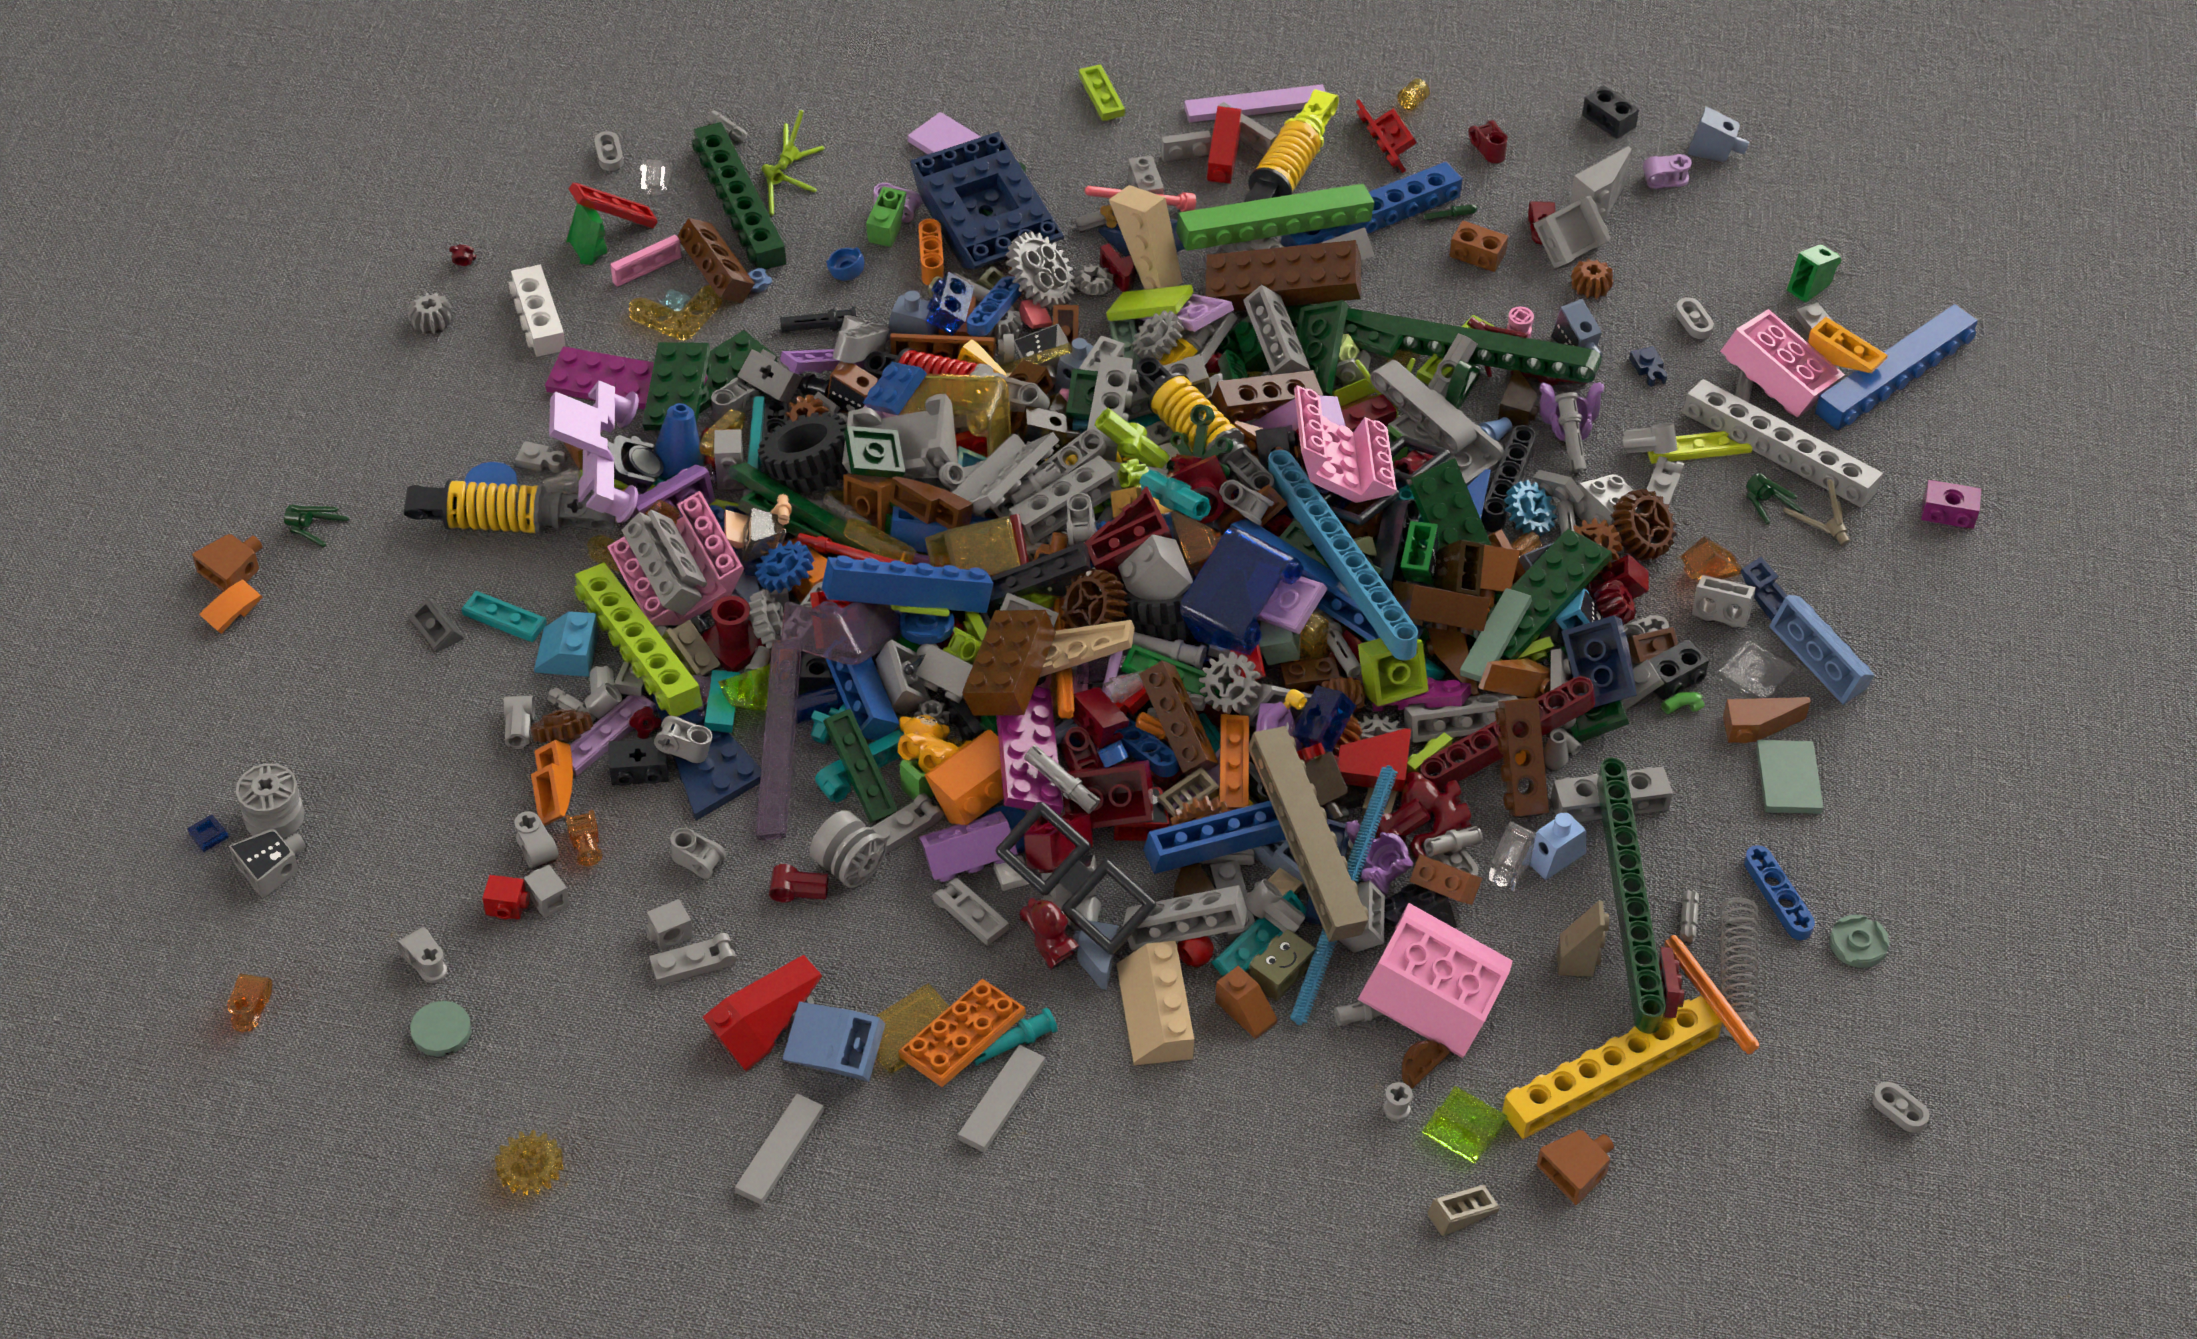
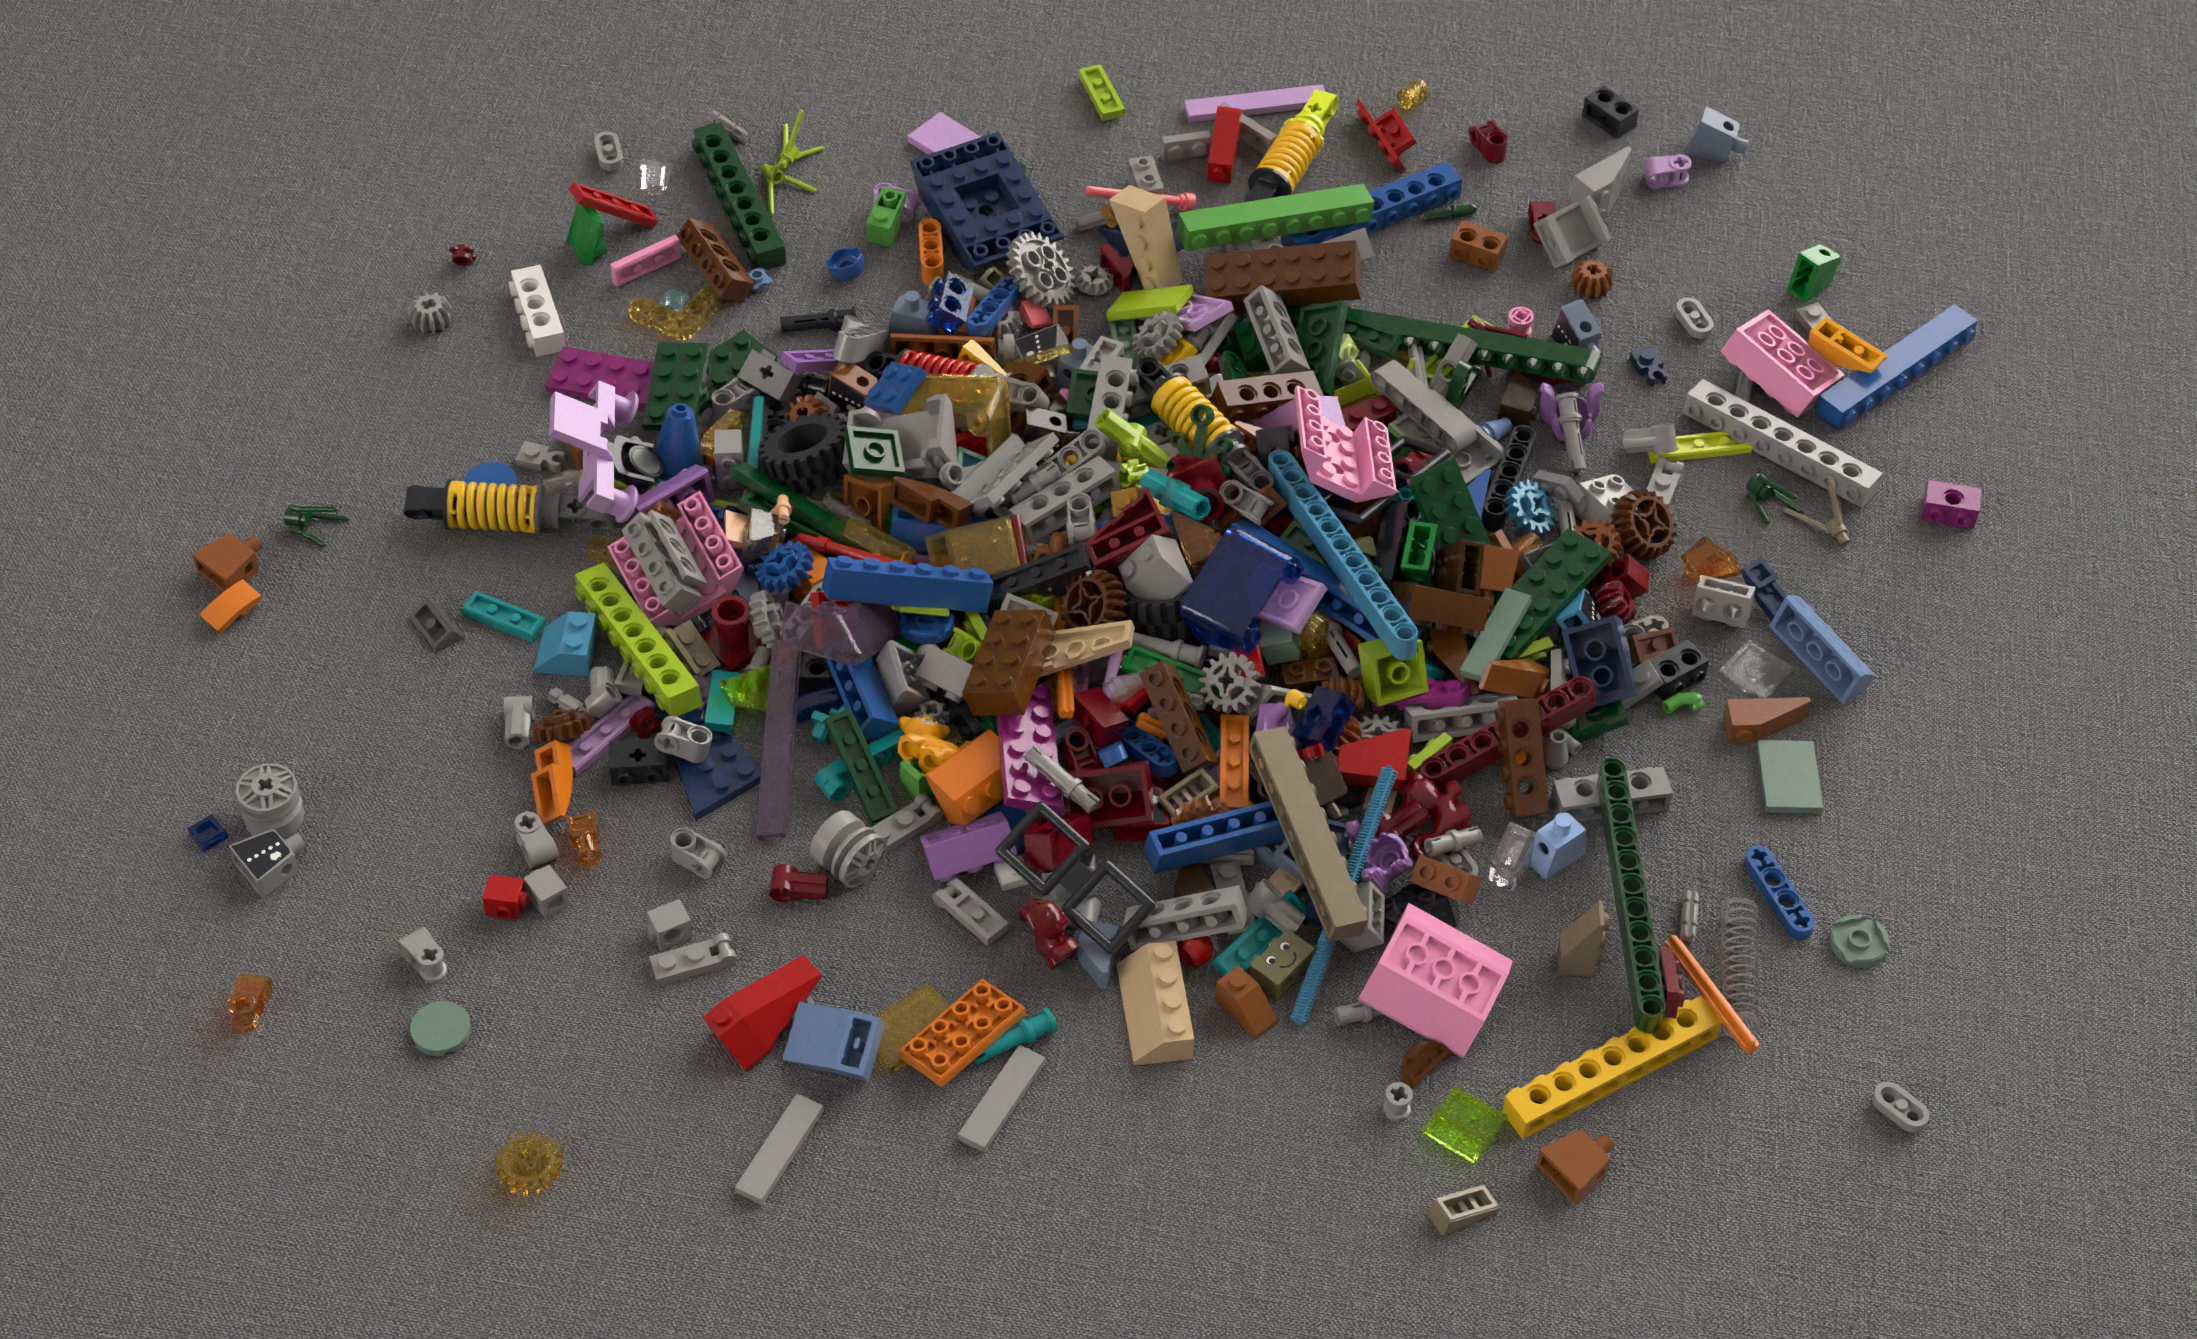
none -> light grey axle [1408,344,1429,388]

